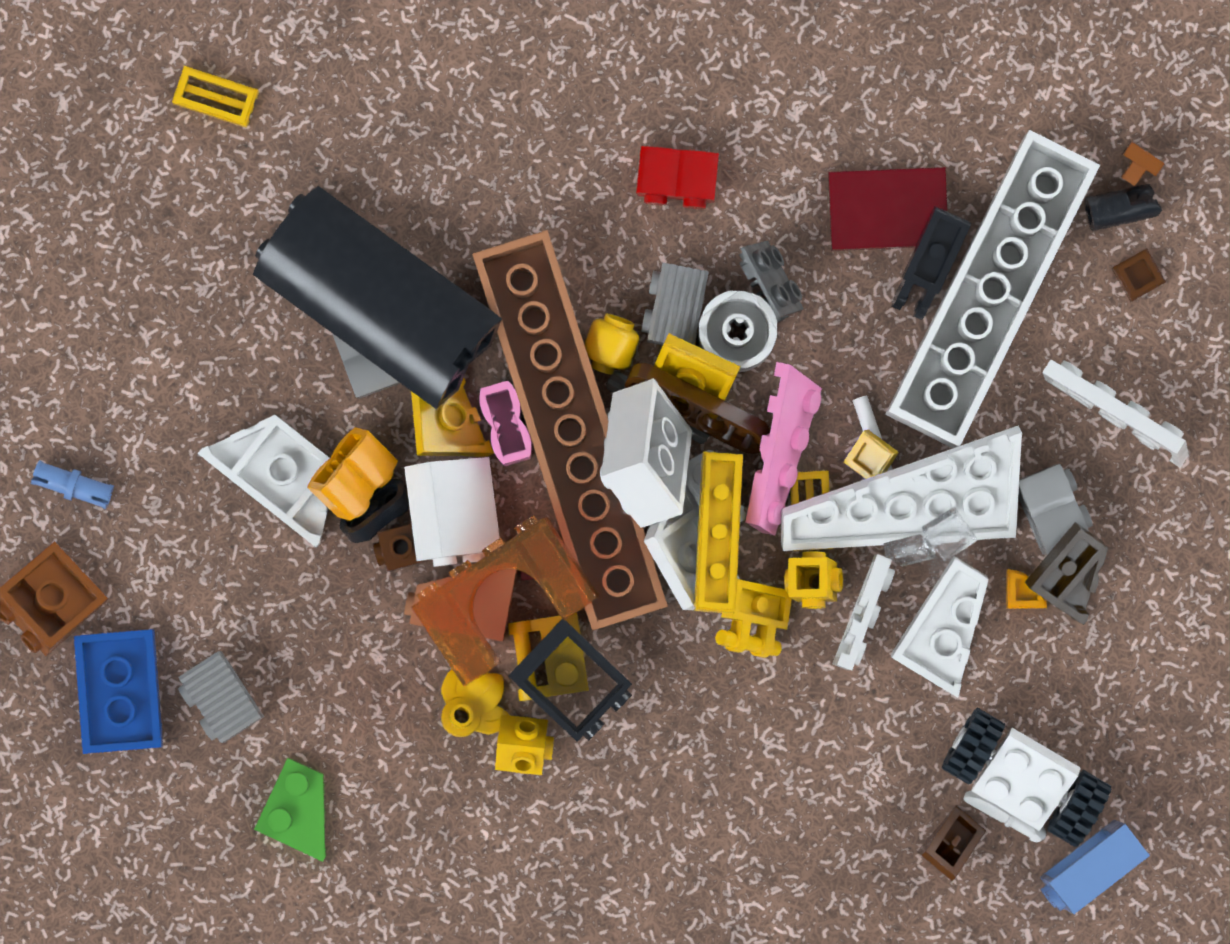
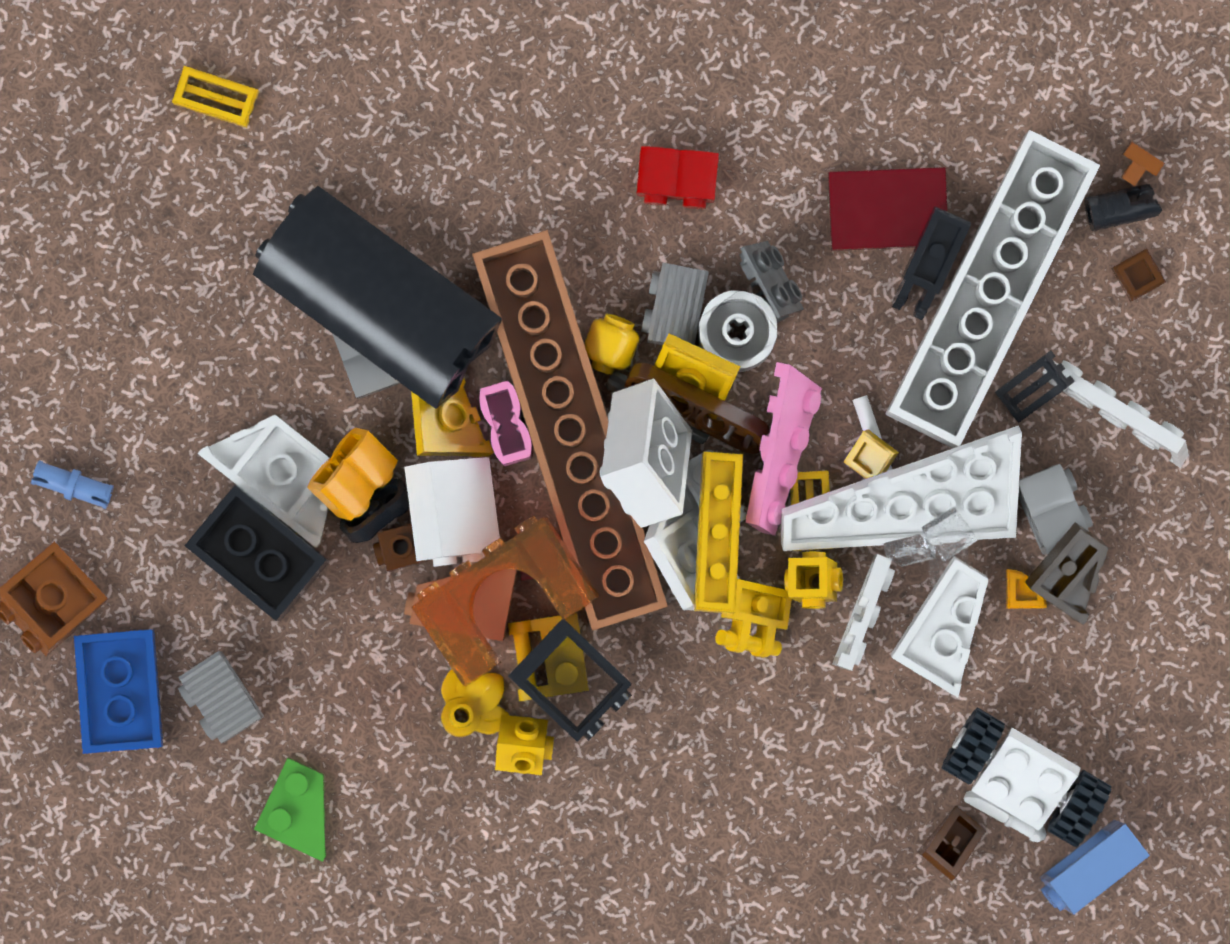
none -> black brick [184,485,330,622]
none -> black tile [995,350,1075,423]

